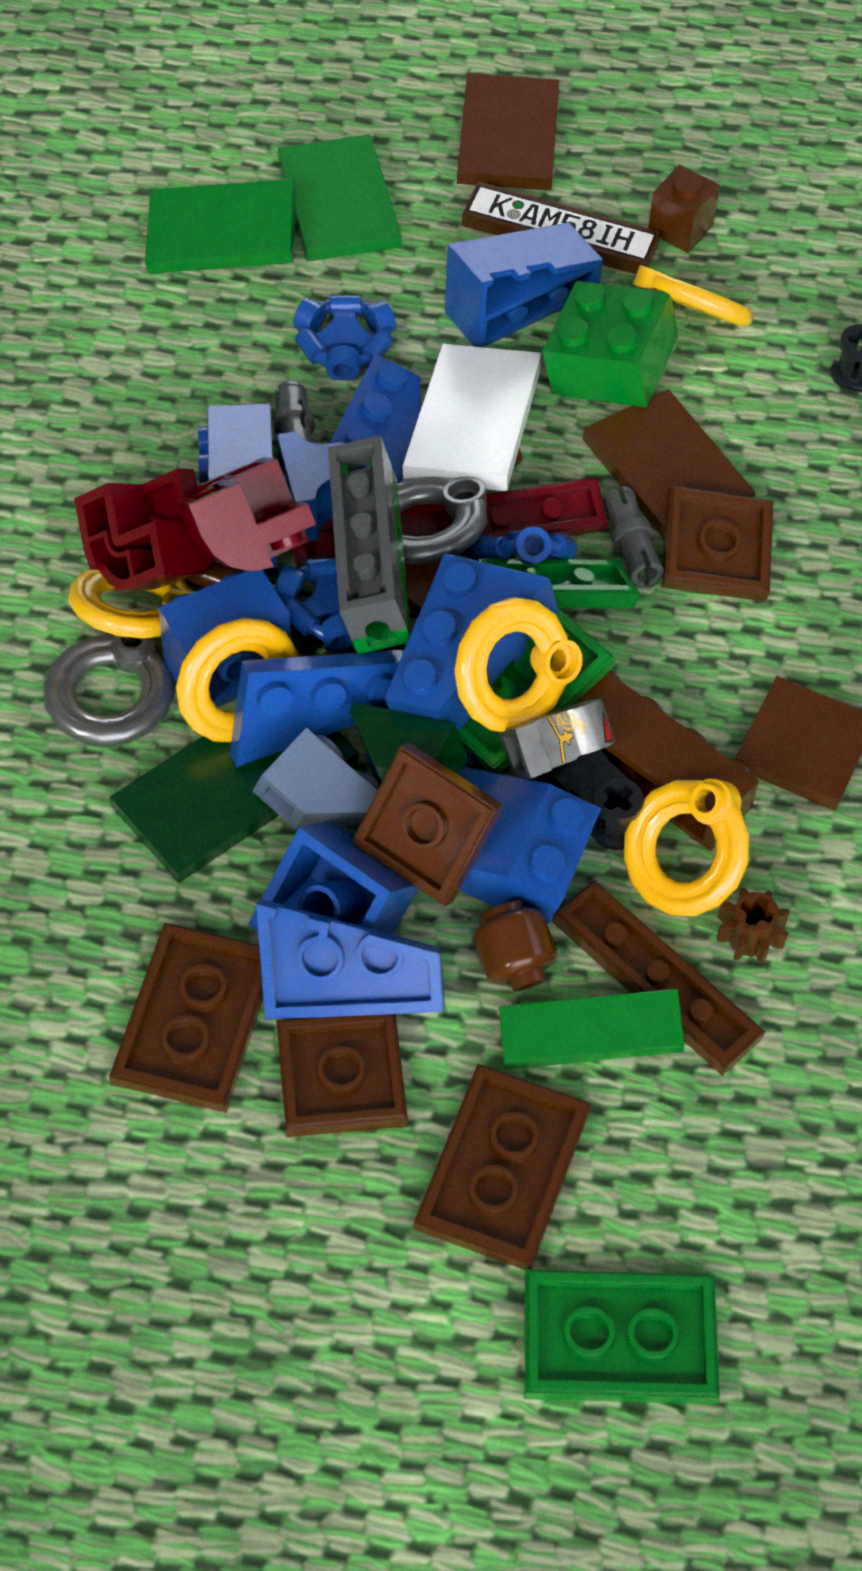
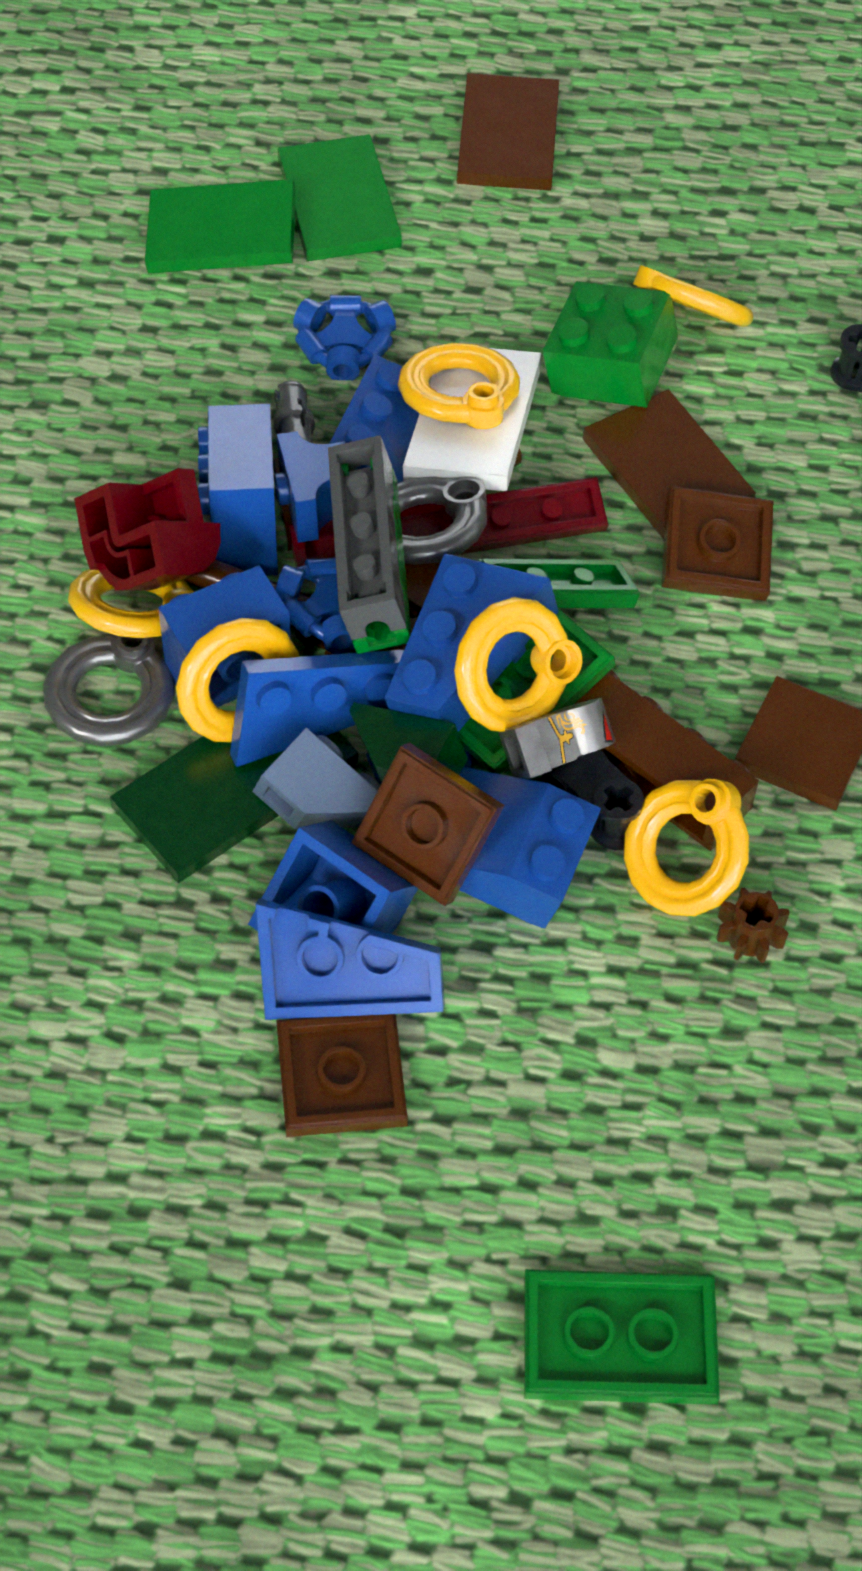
reddish brown tile [109,922,263,1113] -> none
dark red brick [175,457,316,572] -> none
reddish brown tile [413,1064,592,1270] -> none
blue wedge [445,222,603,347] -> none
tile [462,182,661,274] -> none
blue piece [467,526,577,565] -> none
reddish brown head [472,900,558,992] -> none
green tile [499,989,684,1069] -> none
reddish brown tile [553,880,765,1076] -> none
dark grey pin [603,486,664,587] -> none
reddish brown brick [648,164,720,253] -> none
none -> yellow piece [398,343,520,429]

